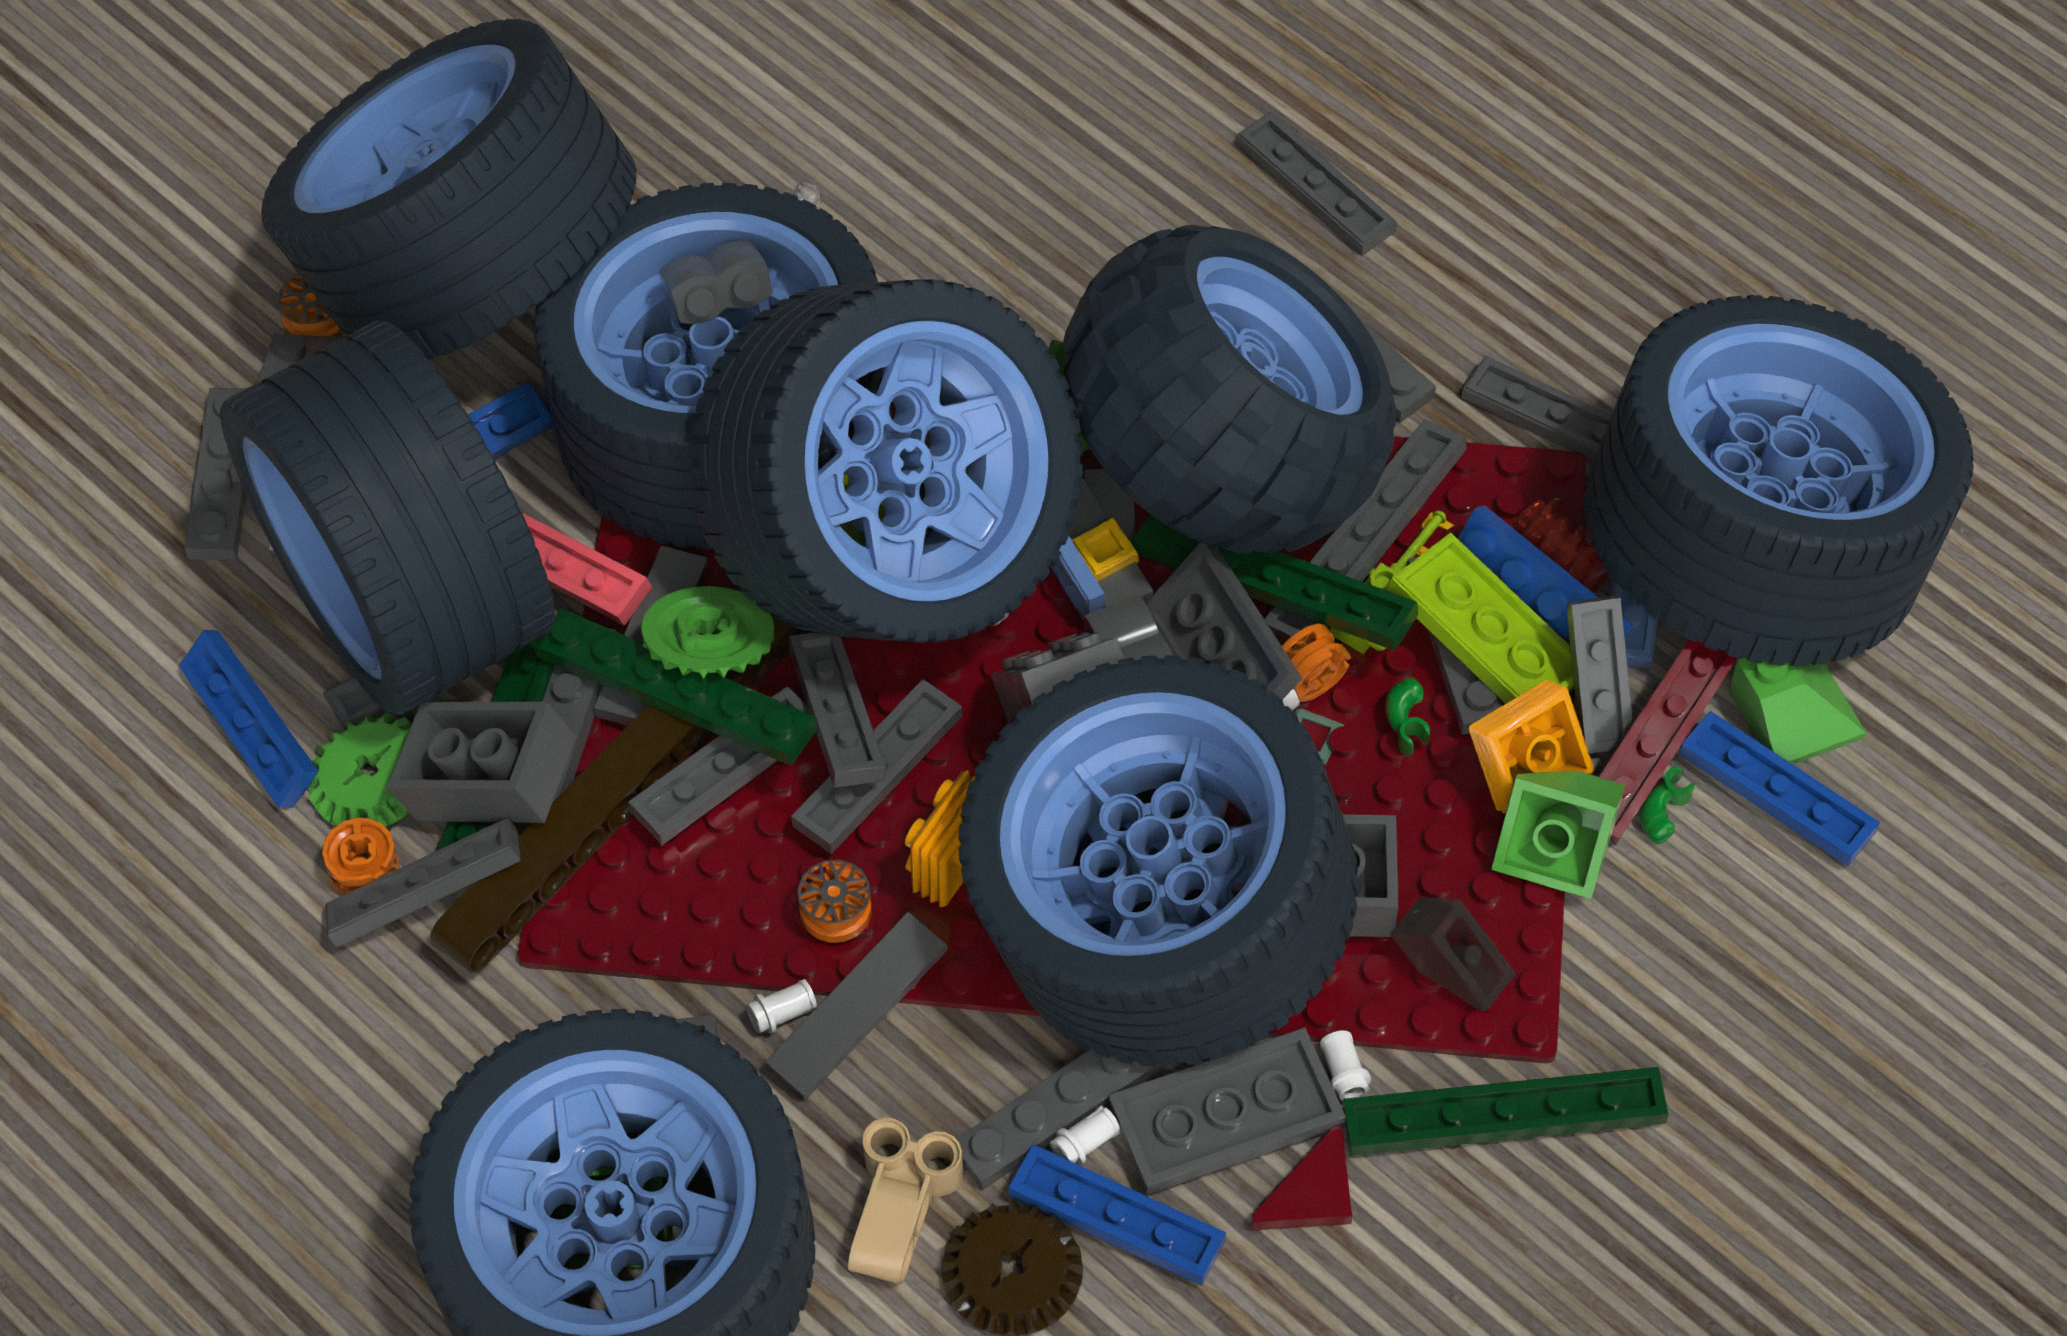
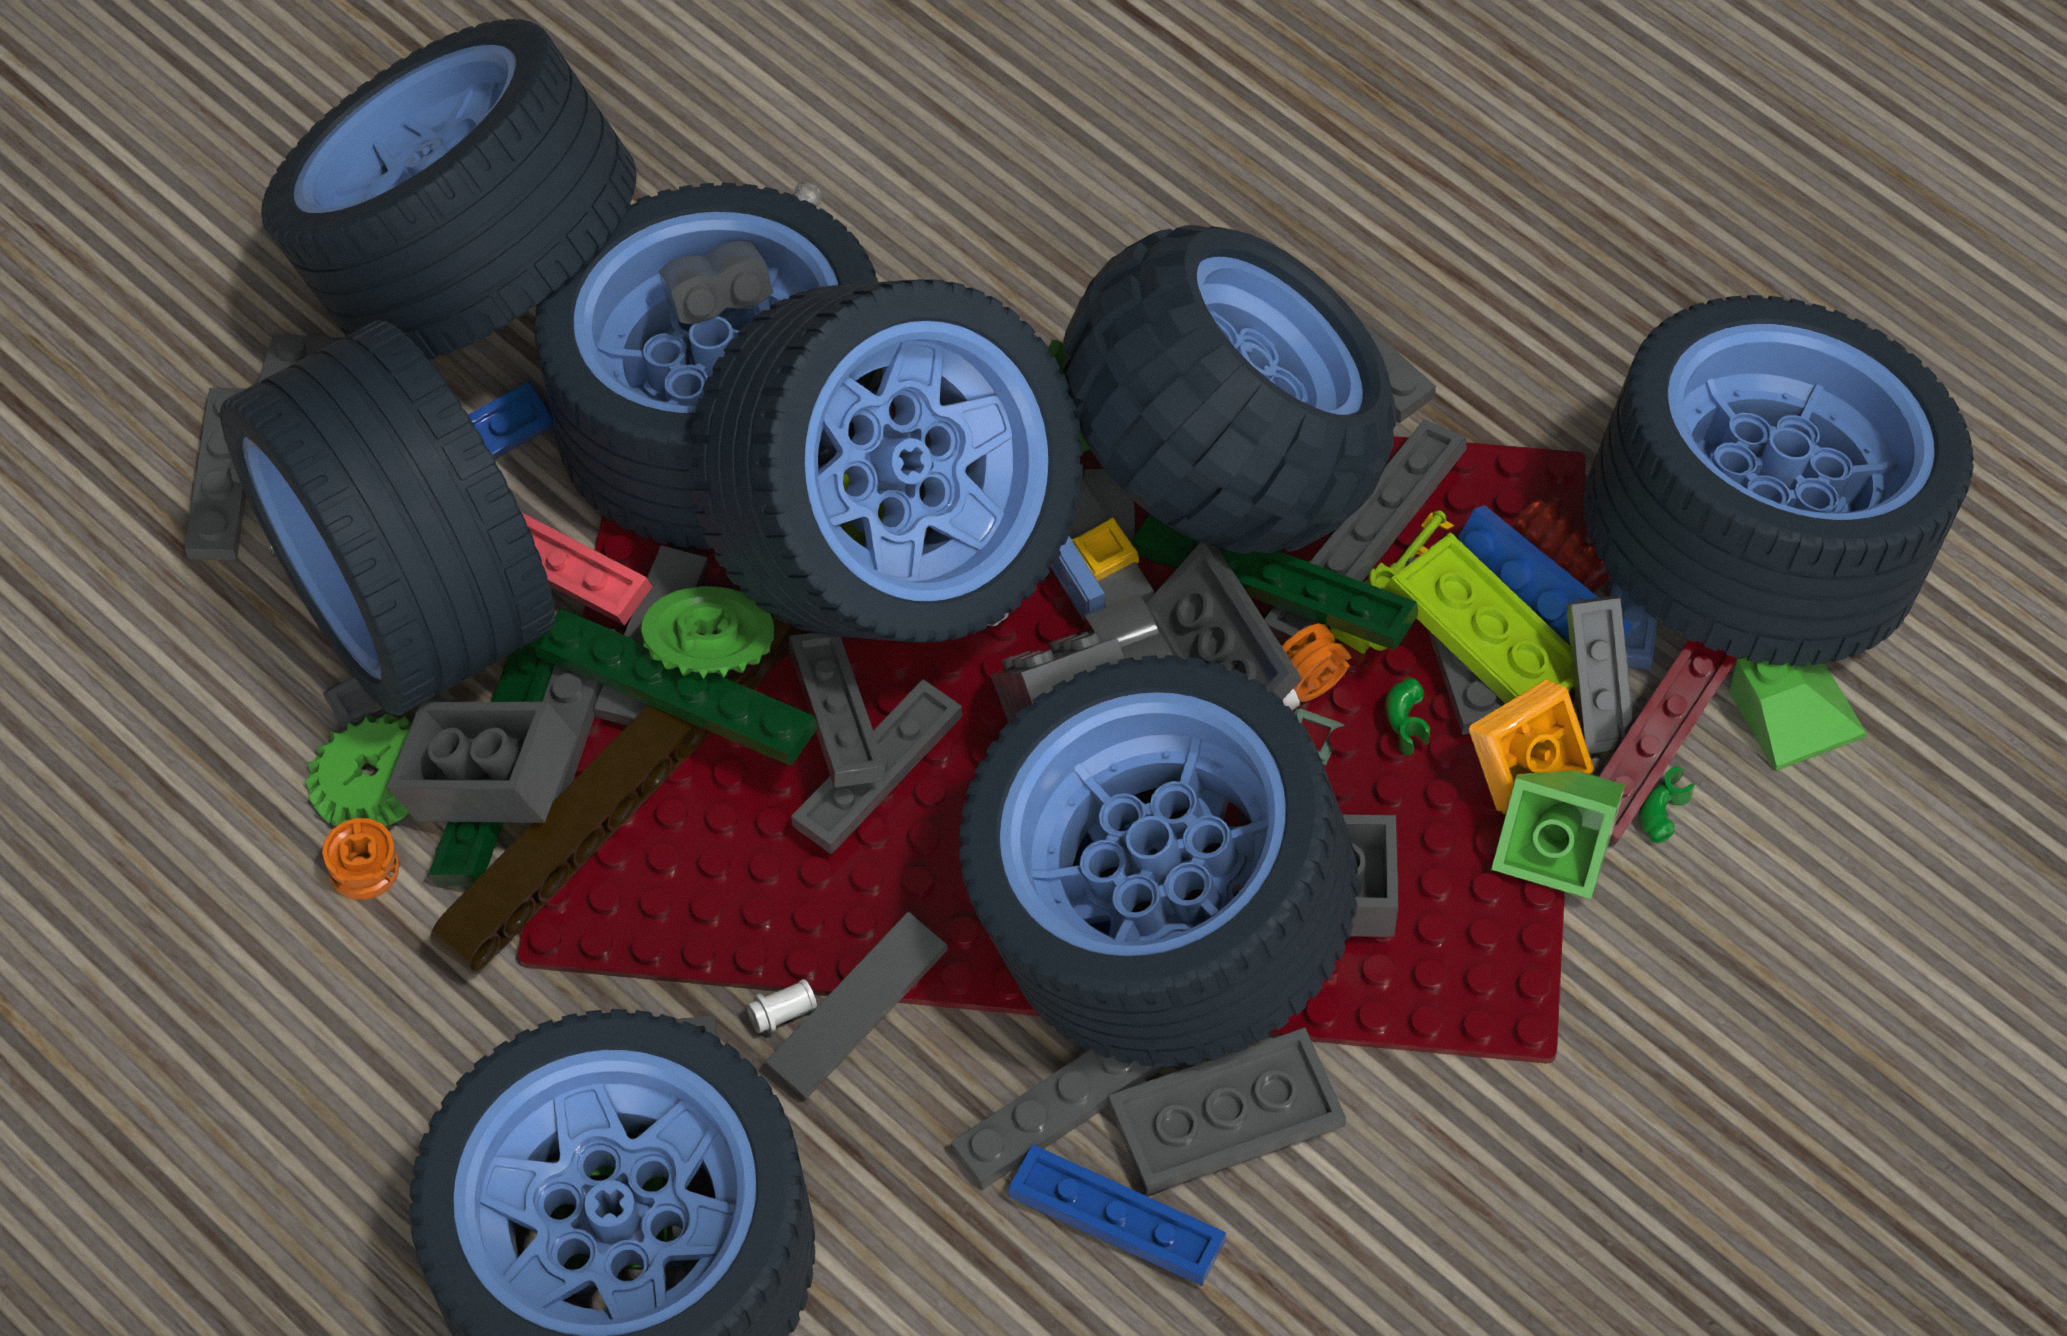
blue plate [179,630,319,808] -> none
orange wheel [277,274,343,337] -> none
dark grey tile [326,818,521,948] -> none
dark grey plate [628,686,816,845] -> none
orange wheel [798,859,872,943] -> none
tan piece [848,1118,964,1285] -> none
light orange brick [905,770,976,908] -> none
dark brown gear [942,1200,1083,1336] -> none
white pin [1050,1105,1120,1166] -> none
dark grey tile [1236,111,1397,256] -> none
dark red tile [1251,1126,1352,1230] -> none
white pin [1320,1031,1371,1101] -> none
dark green plate [1342,1067,1669,1156] -> none
clear smoke slope [1390,897,1516,1011] -> none
dark grey tile [1461,355,1611,461] -> none
blue plate [1679,711,1880,866] -> none

